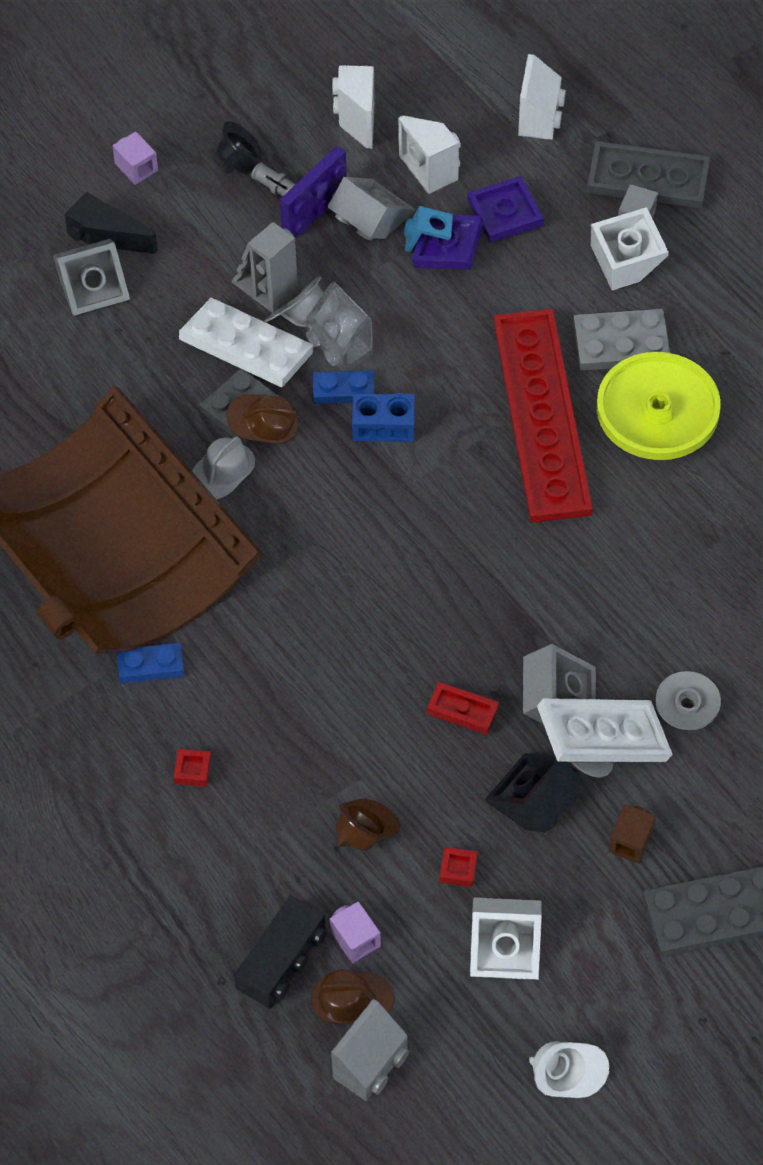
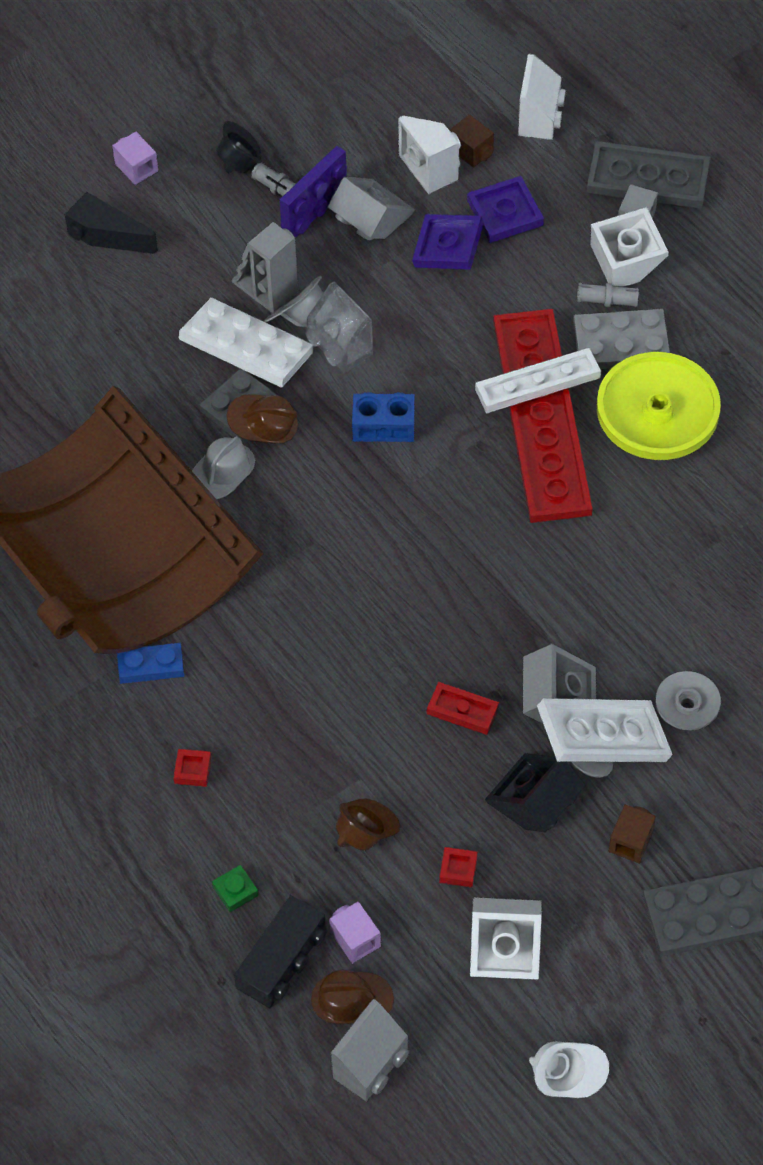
light grey slope [53,239,130,316] -> none
blue plate [313,370,374,404] -> none
white slope [333,66,375,148] -> none
dark azure bracket [404,206,453,253] -> none
none -> green plate [212,865,259,912]
none -> reddish brown brick [449,114,494,168]
none -> white plate [475,348,601,413]
none -> light grey pin [577,283,639,307]

